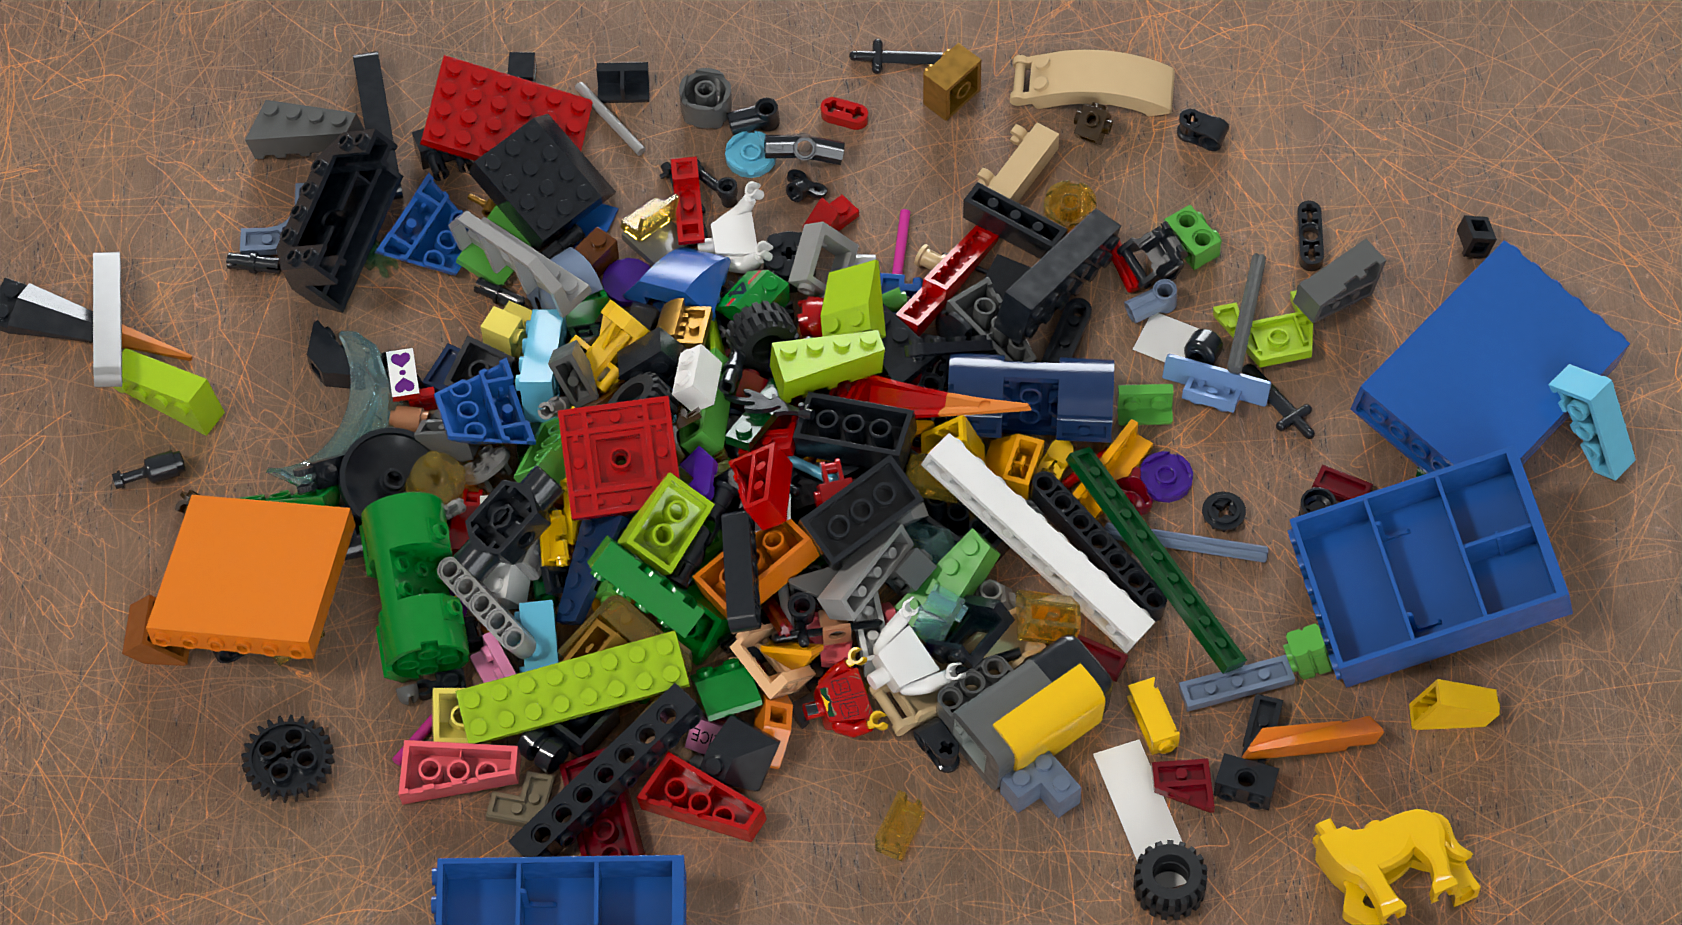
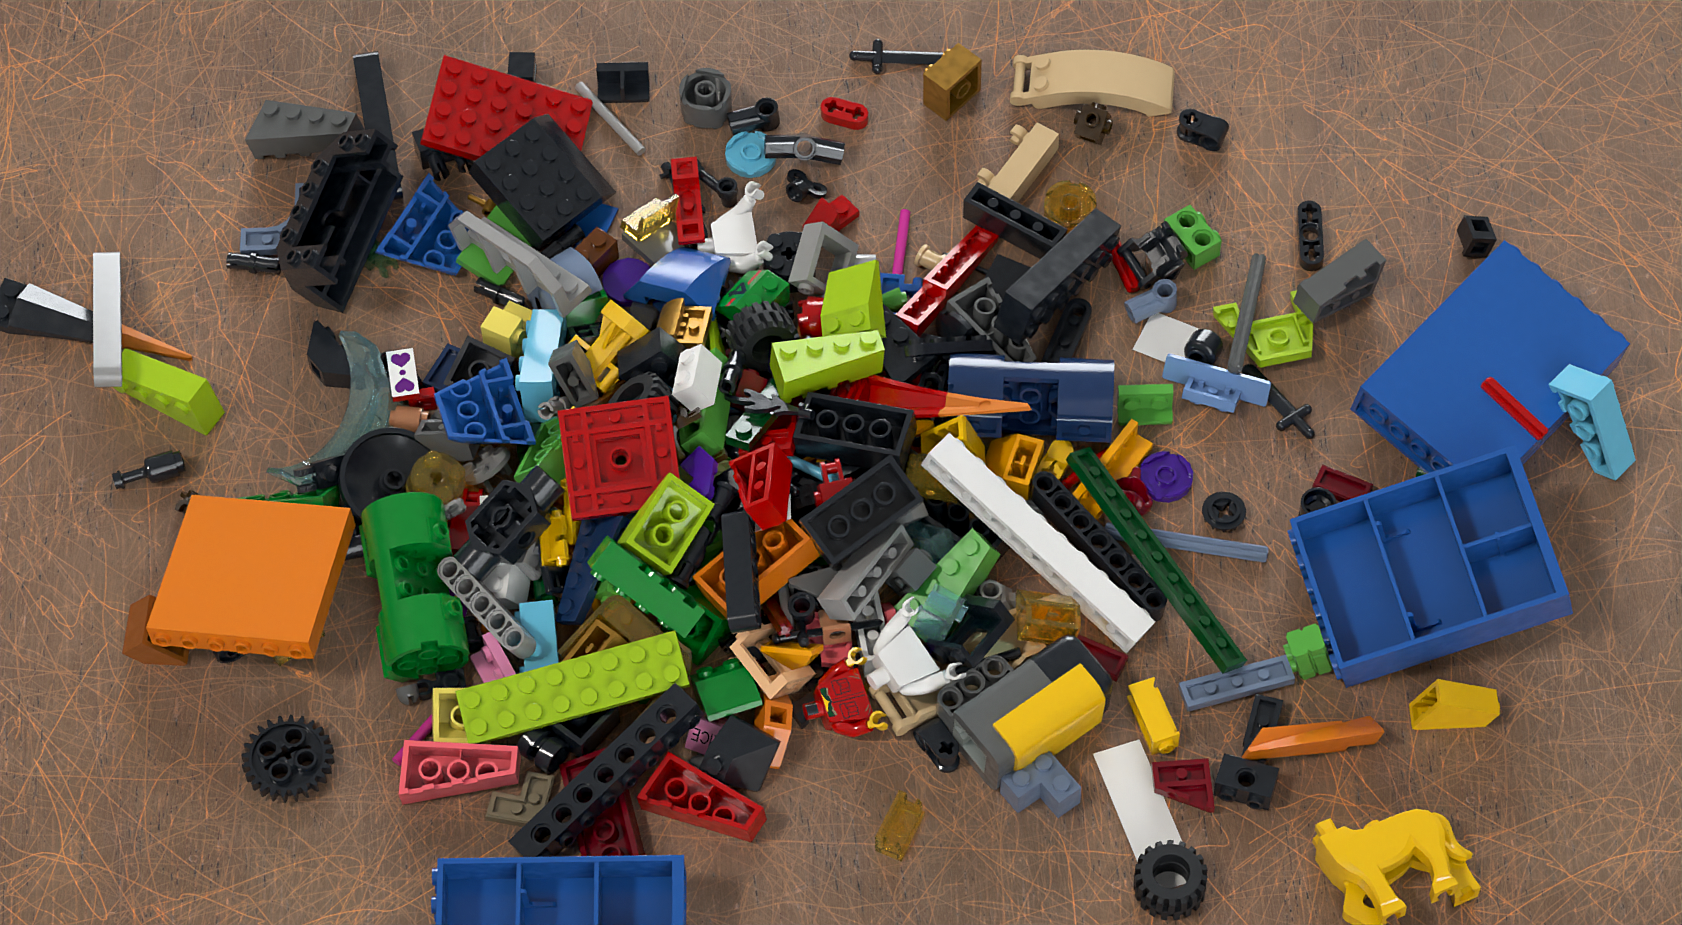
none -> red axle [1480,377,1548,441]

